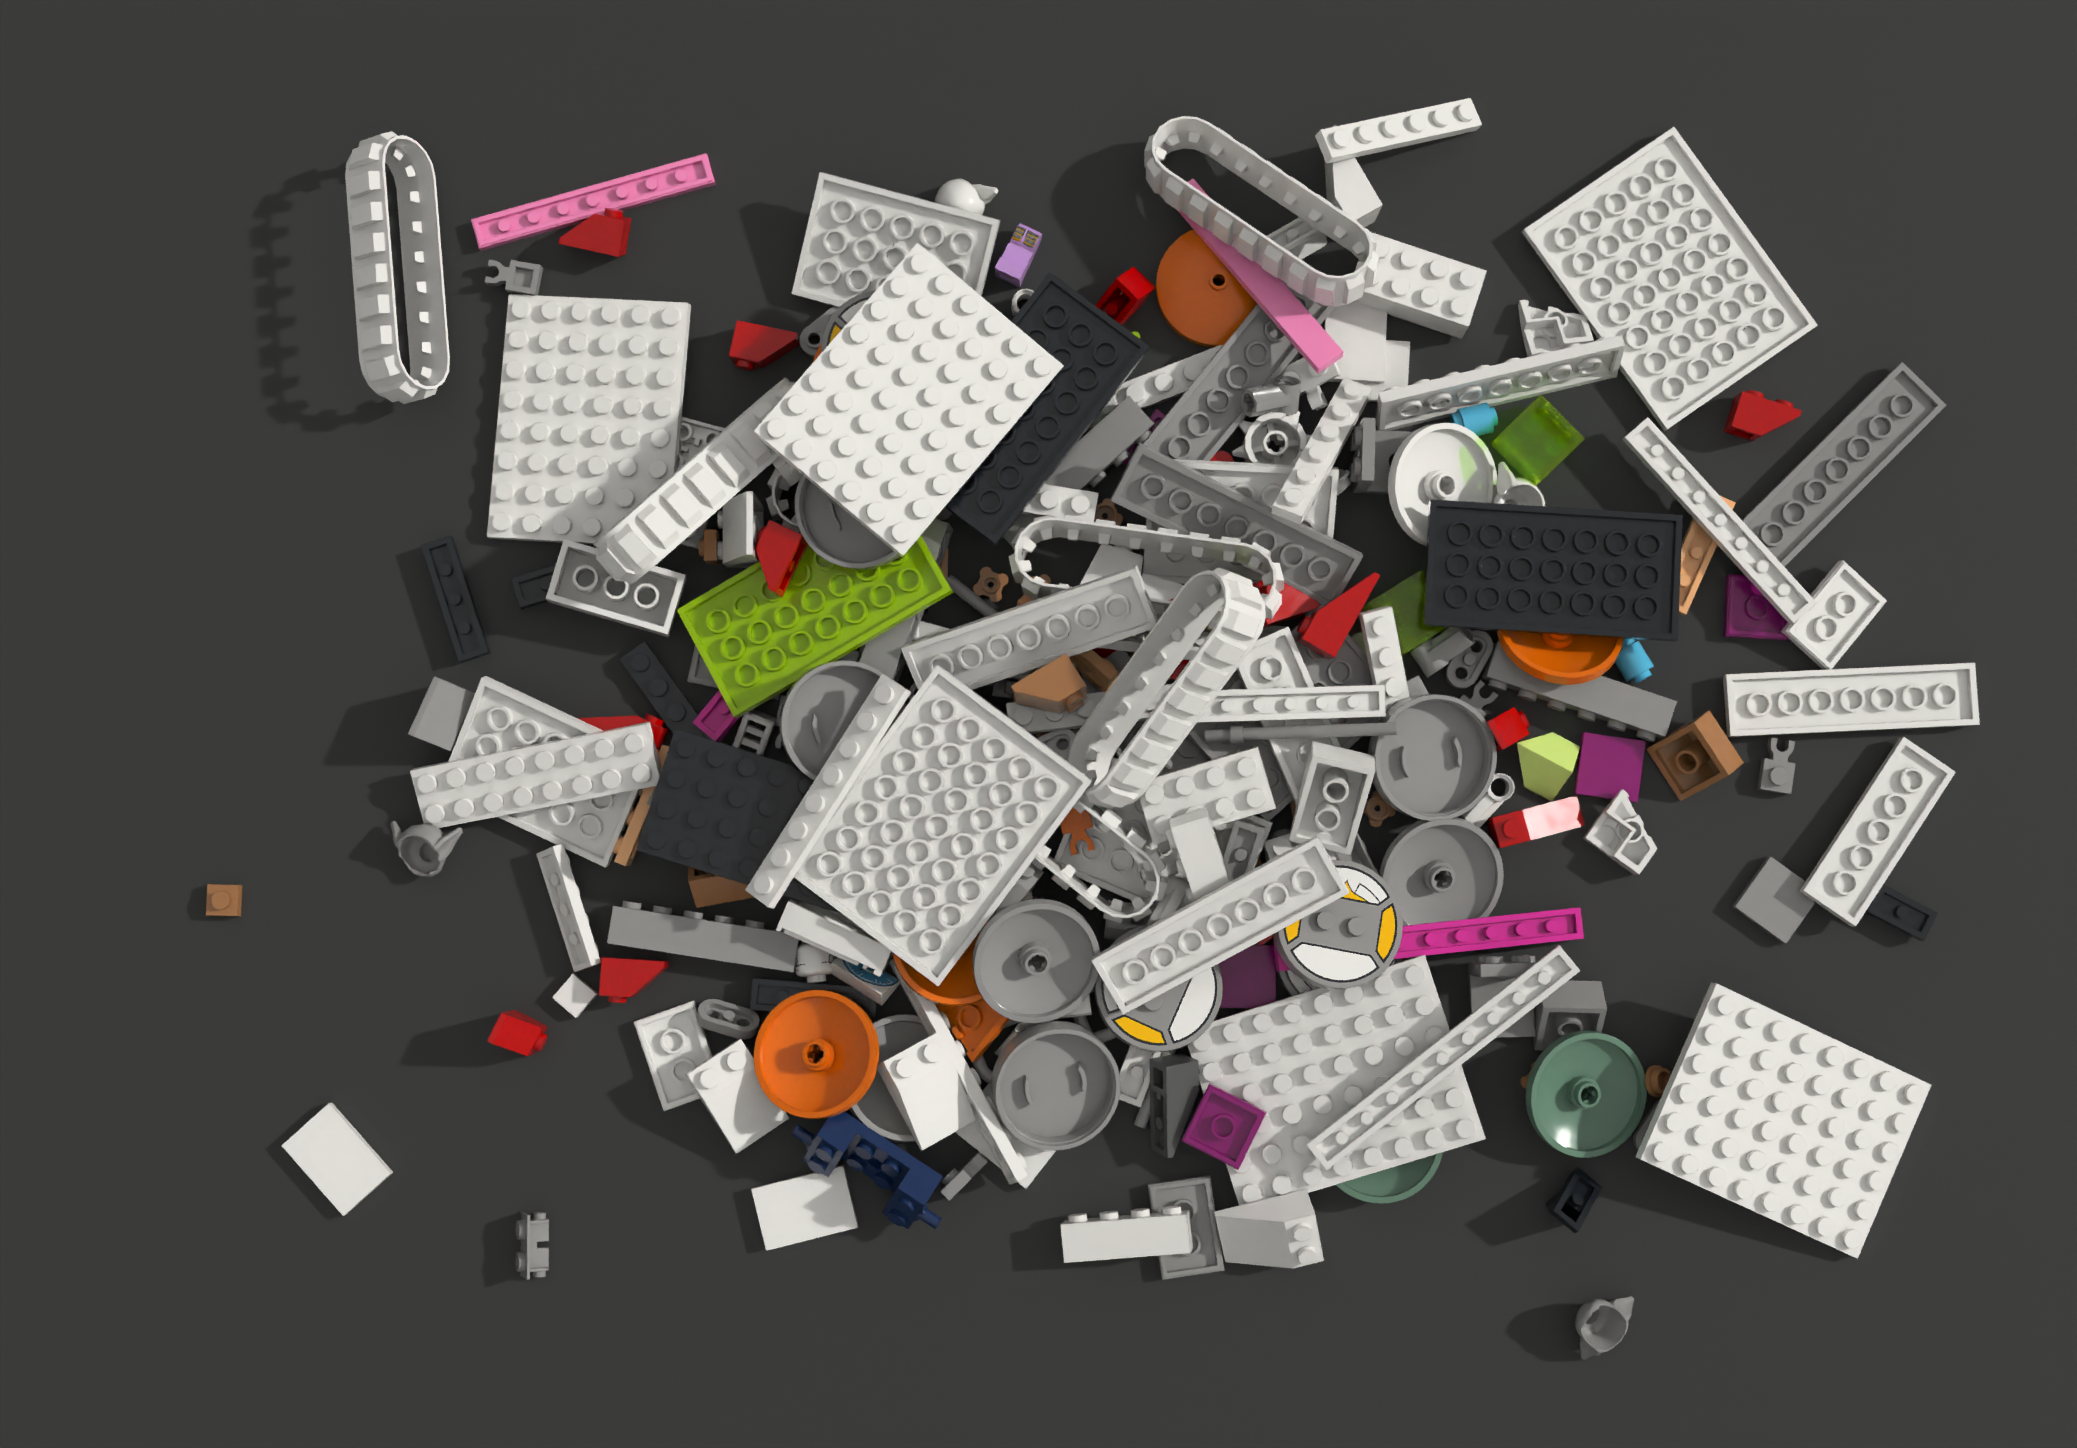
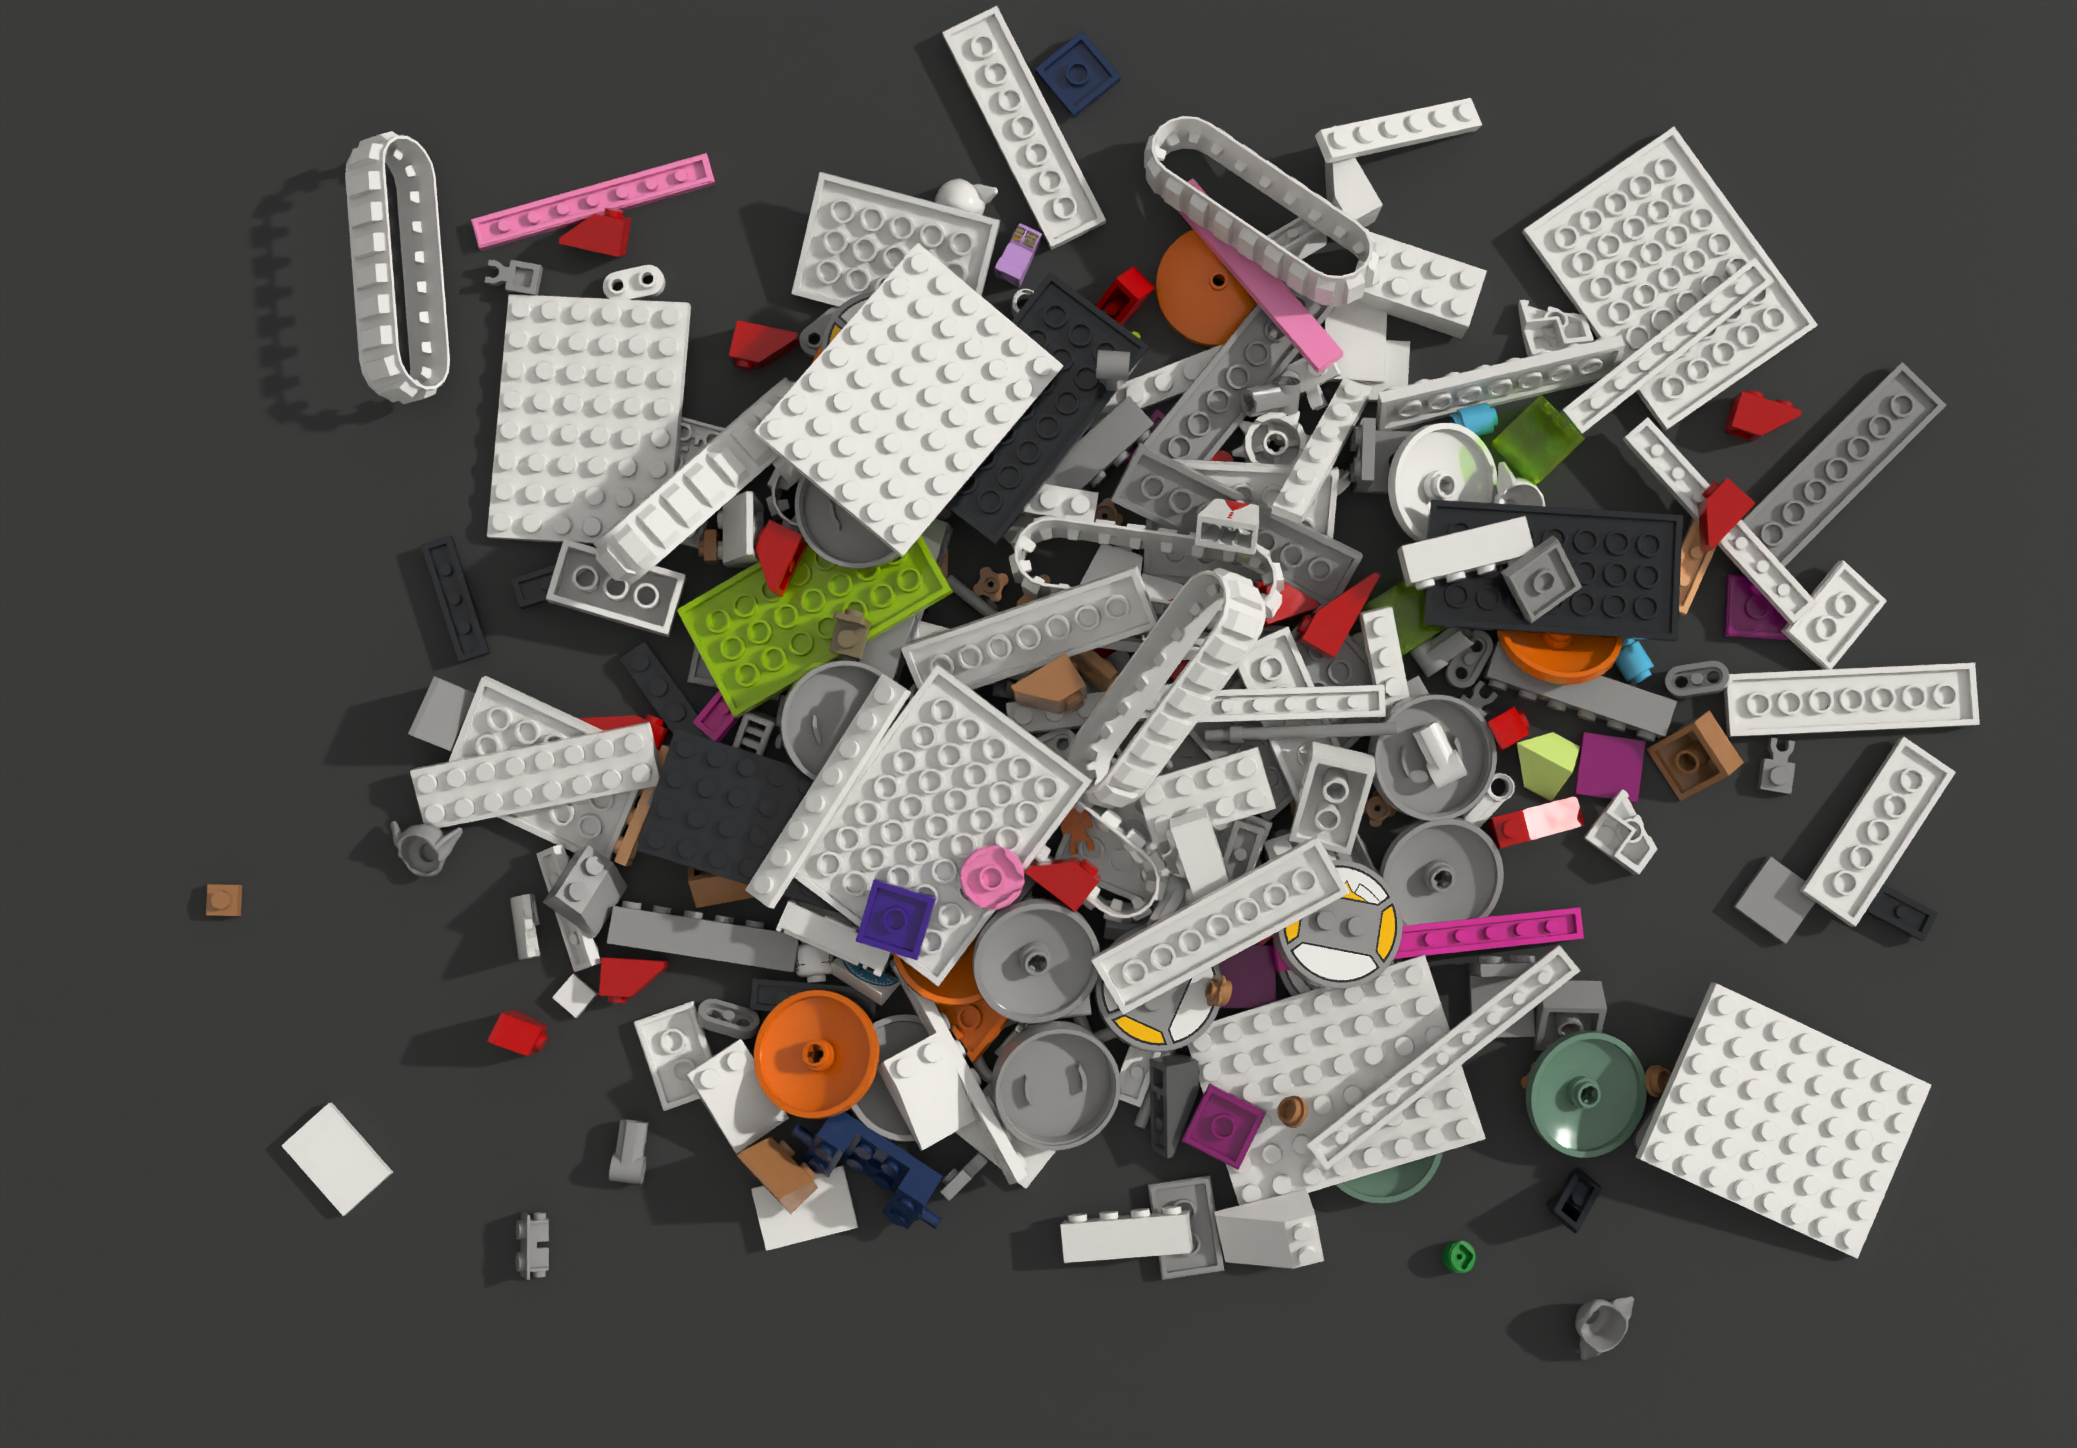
none -> white slope [510,894,540,960]
none -> light grey slope [543,845,628,938]
none -> white plate [603,265,665,300]
none -> light grey piece [609,1119,648,1185]
none -> medium nougat slope [737,1137,818,1214]
none -> dark tan bracket [829,609,871,660]
none -> dark purple plate [856,878,937,960]
none -> white plate [942,6,1106,250]
none -> bright pink tile [960,845,1025,910]
none -> red slope [1024,857,1101,912]
none -> dark blue plate [1035,31,1121,119]
none -> light grey piece [1096,350,1130,391]
none -> white torso [1195,499,1259,555]
none -> medium nougat plate [1205,975,1232,1007]
none -> medium nougat plate [1278,1095,1307,1128]
none -> white brick [1397,516,1534,590]
none -> white piece [1413,720,1468,789]
none -> green tile [1443,1241,1476,1273]
none -> light grey tile [1501,535,1582,623]
none -> white plate [1560,257,1774,436]
none -> light grey plate [1665,661,1730,698]
none -> red slope [1698,478,1755,554]

